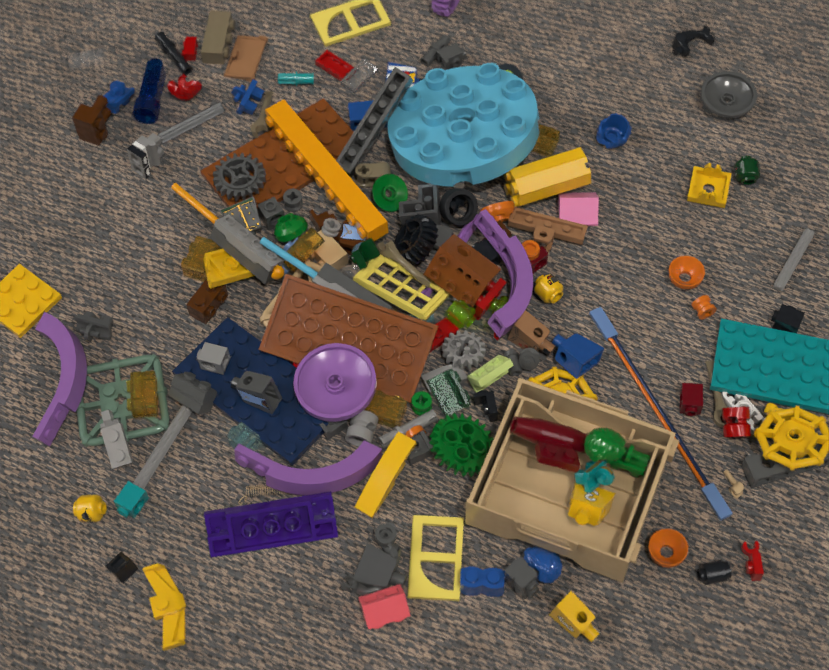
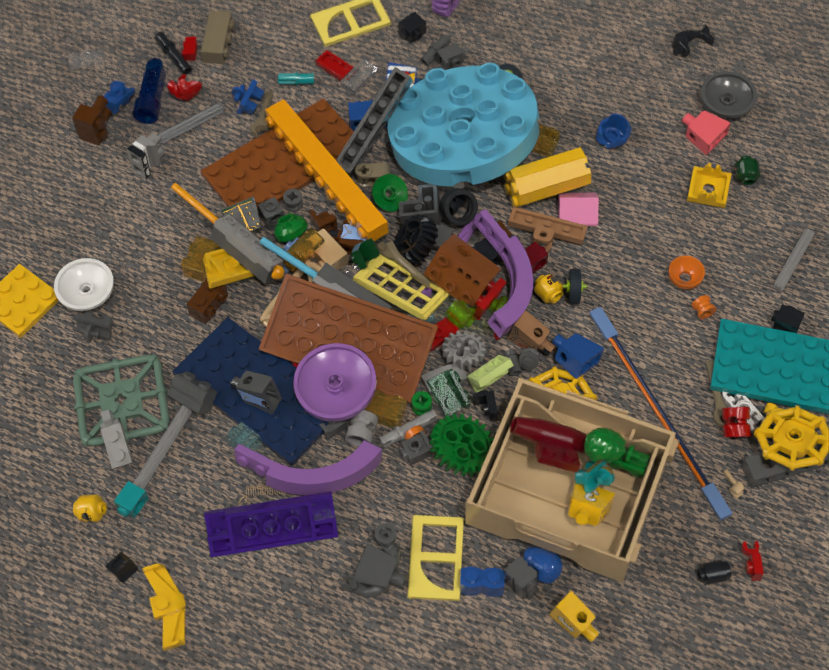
medium lavender arch [32,312,87,446] -> none
clear yellow brick [126,371,158,418] -> none
light grey brick [197,342,231,375] -> none
dark grey gear [213,153,266,201] -> none
medium nougat door [224,35,268,82] -> none
light grey bush [322,218,341,237] -> none
yellow slope [355,431,416,518] -> none
coral brick [358,584,410,630] -> none
orange piece [480,201,515,222] -> none
orange tile [522,240,540,260] -> none
orange piece [648,528,688,568] -> none
dark red brick [680,383,703,417] -> none
none -> white dish [54,258,114,311]
none -> black brick [398,11,426,44]
none -> black wheel [563,268,587,304]
none -> coral torso [682,111,731,155]

